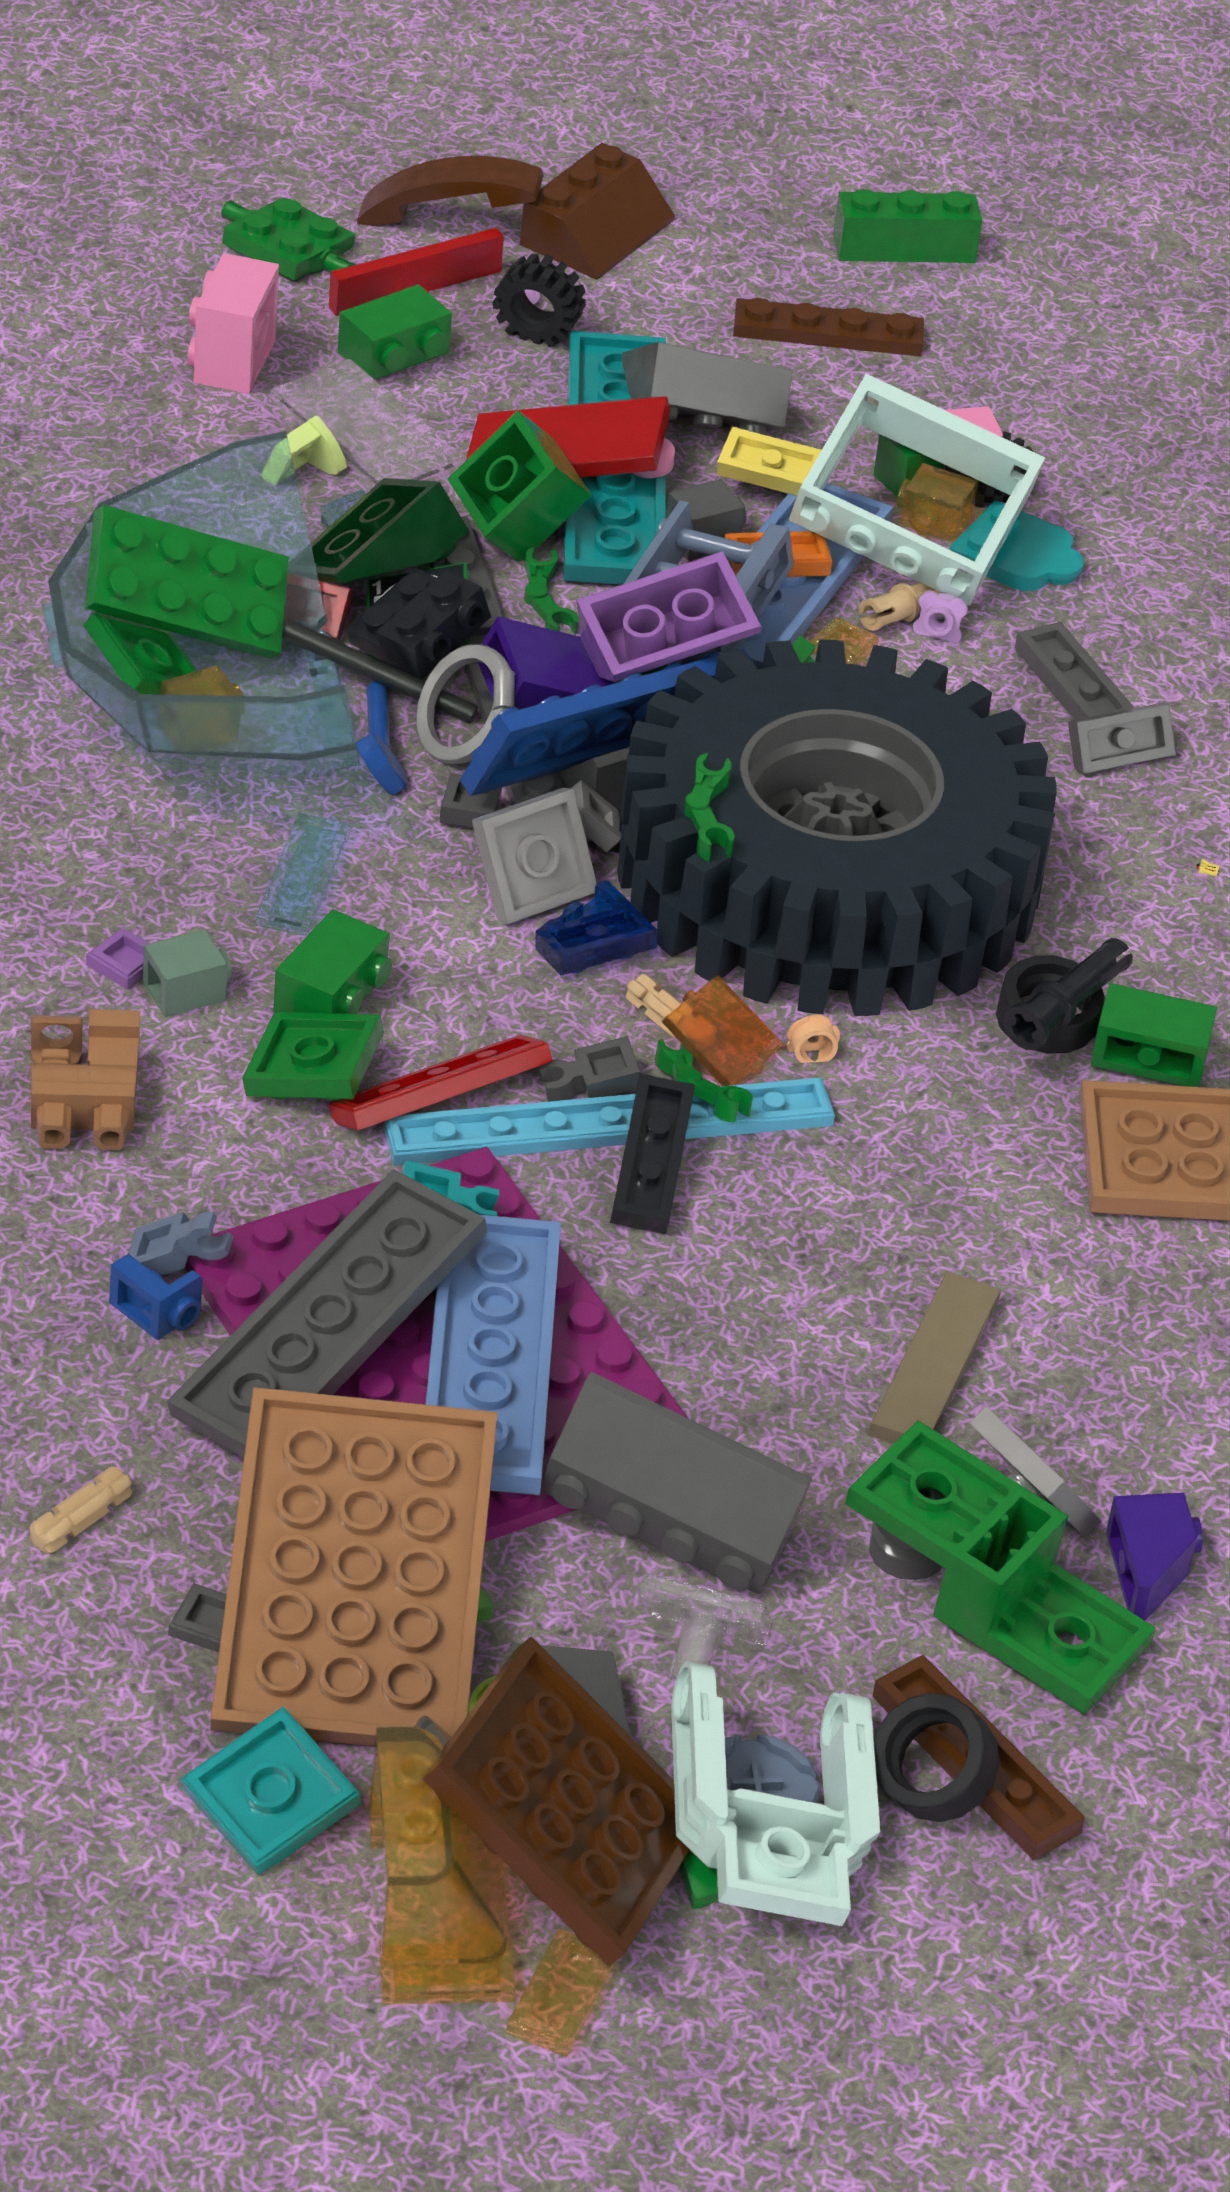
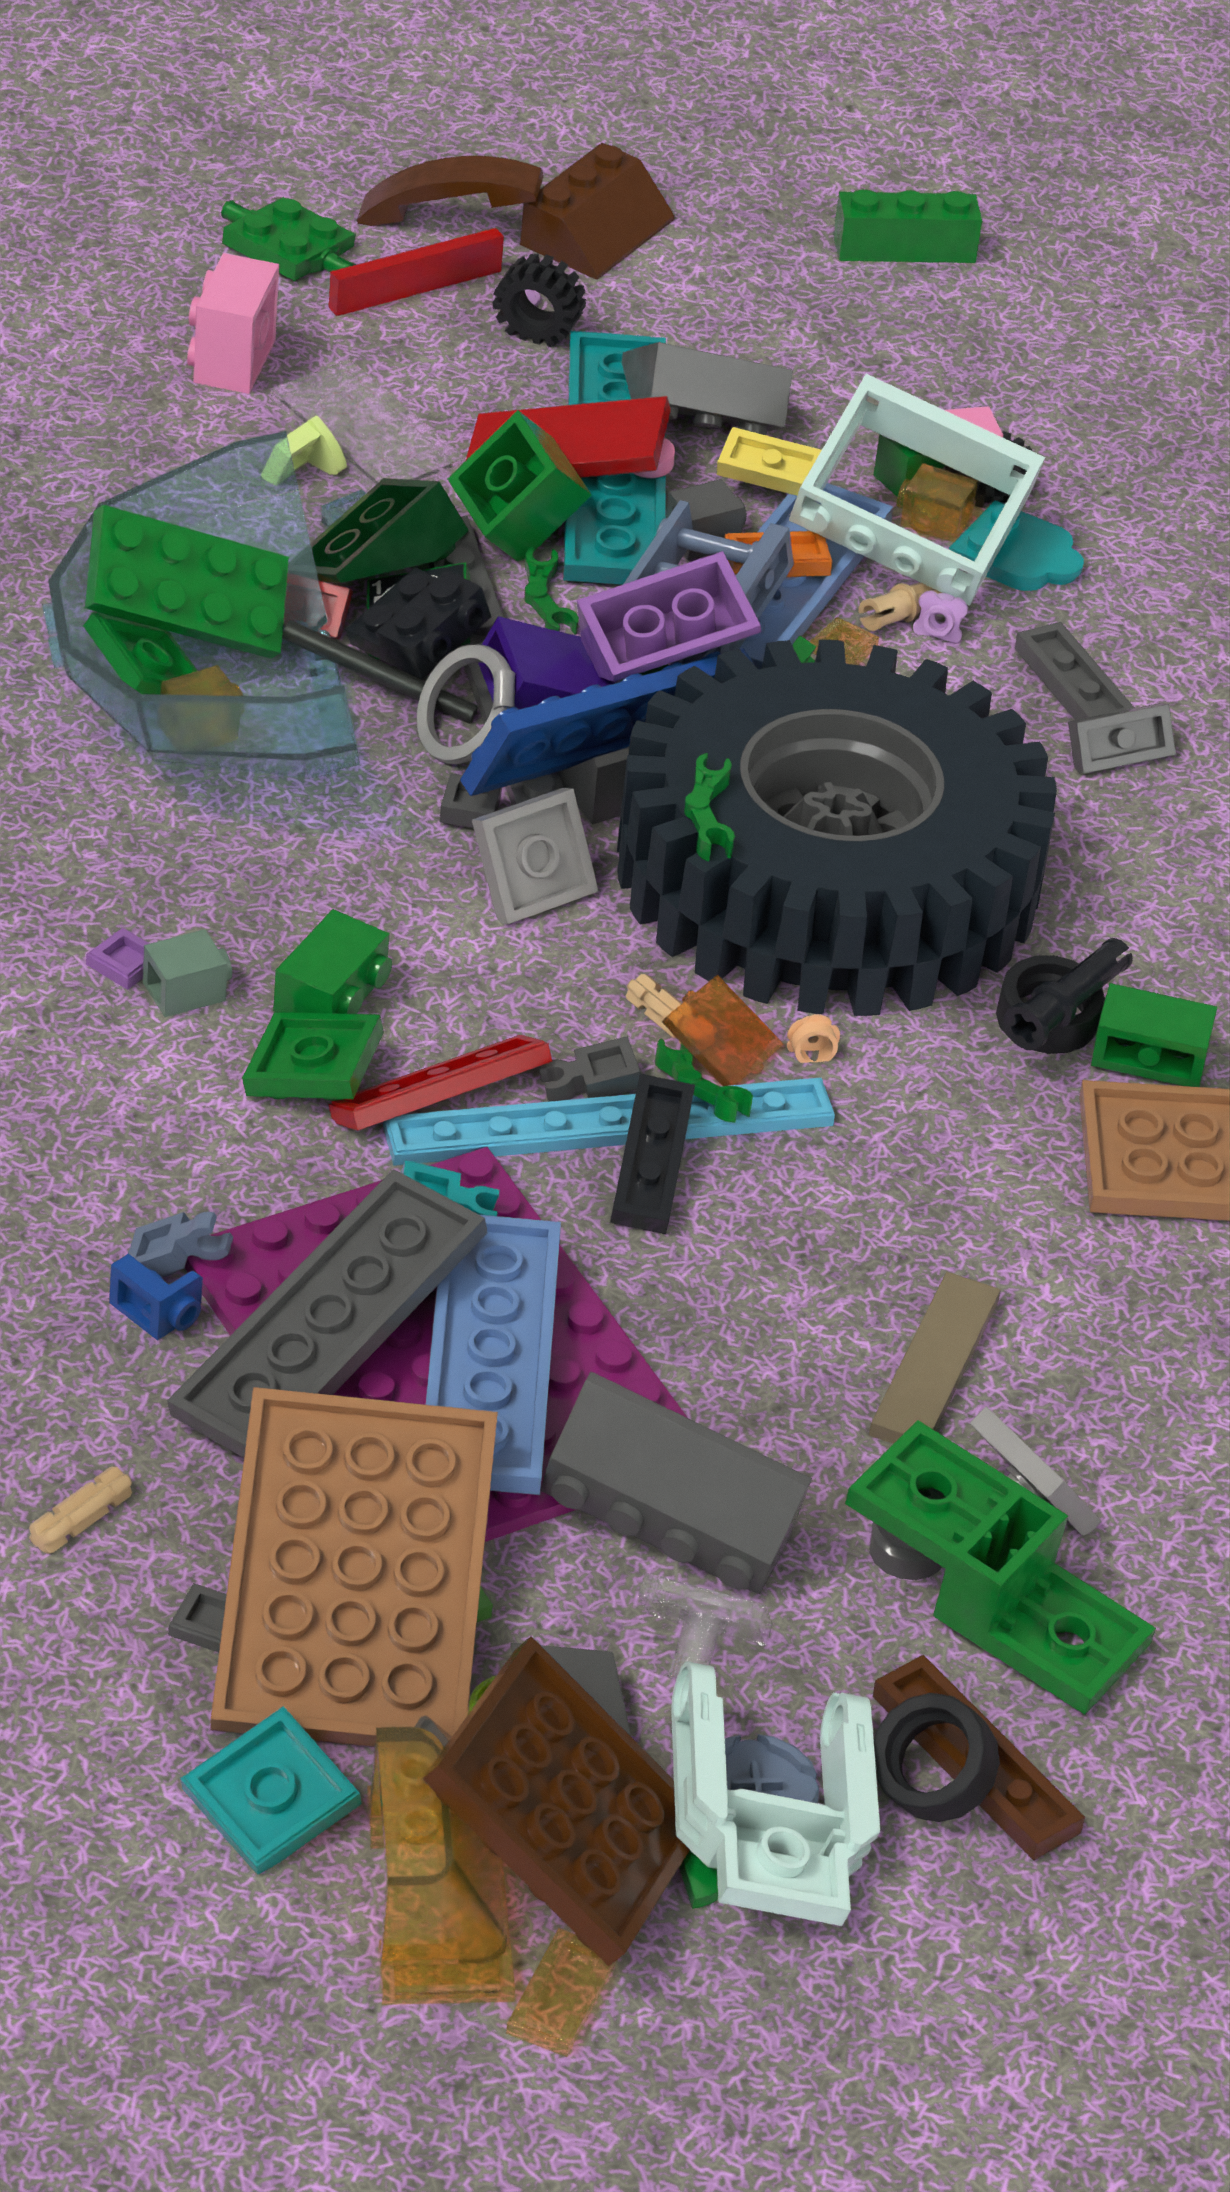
medium nougat hips [31,1009,140,1150] -> none
clear light blue tile [256,813,351,937] -> none
green brick [337,284,452,381] -> none
blue piece [354,681,407,795] -> none
clear blue wing [535,880,657,976] -> none
light grey plate [572,780,621,852] -> none
reddish brown plate [733,298,924,357] -> none
dark purple slope [1106,1492,1203,1620] -> none
light yellow piece [1196,859,1219,876] -> none

